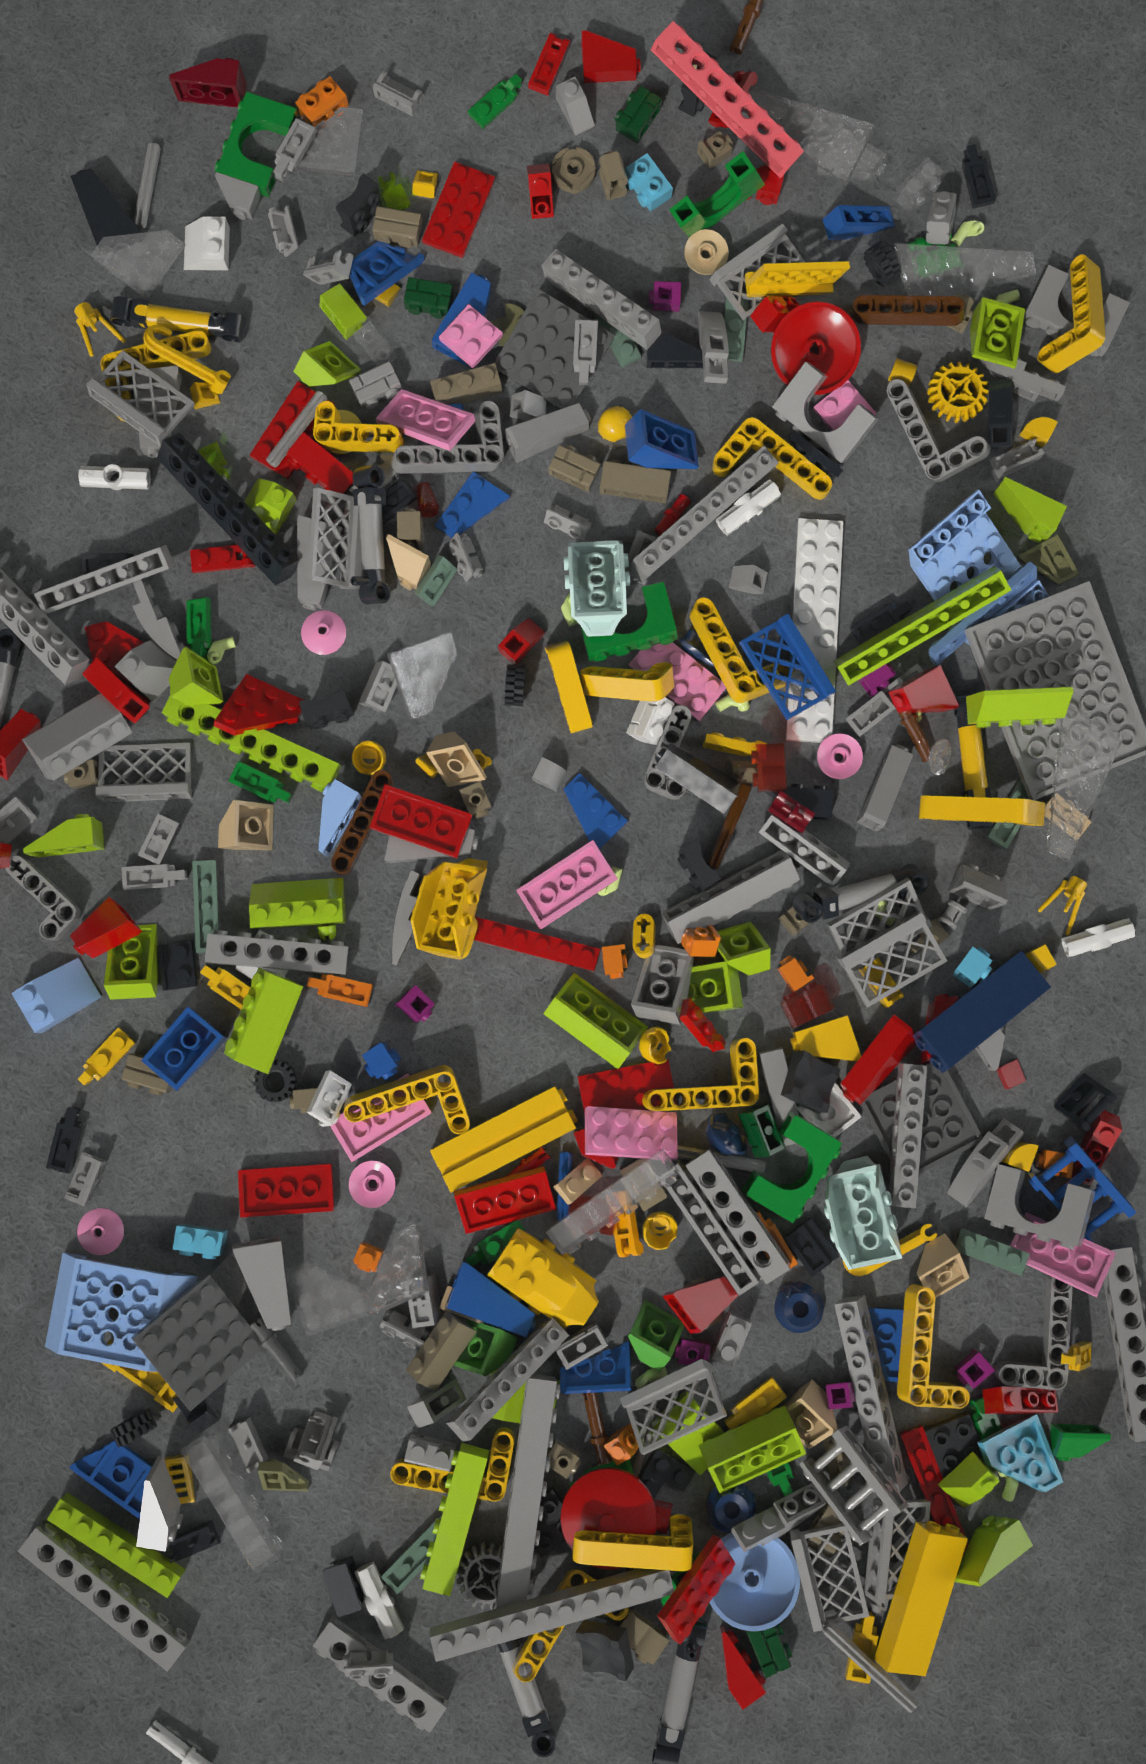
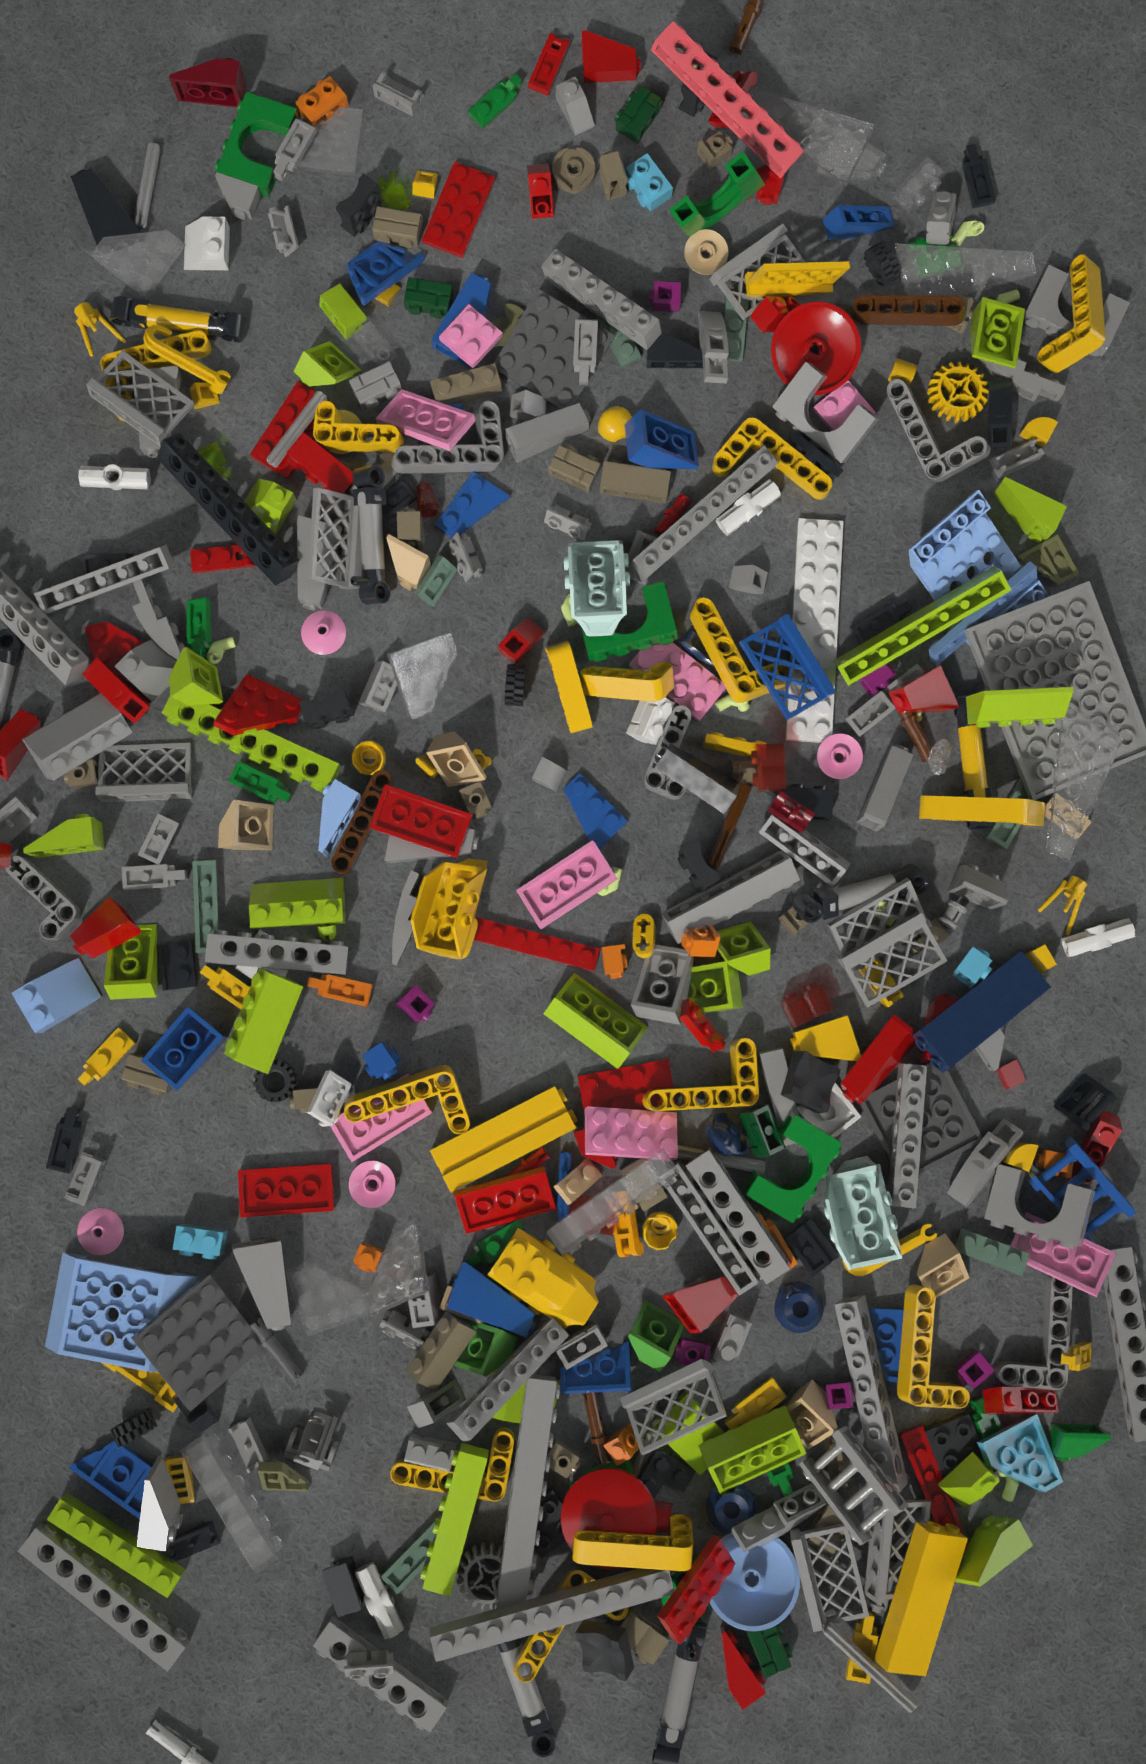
light grey hinge [303,250,354,285] -> none
yellowish green arm [635,1367,667,1390] -> none
yellow hair [638,1026,671,1064] -> none
orange brick [777,955,814,992] -> none

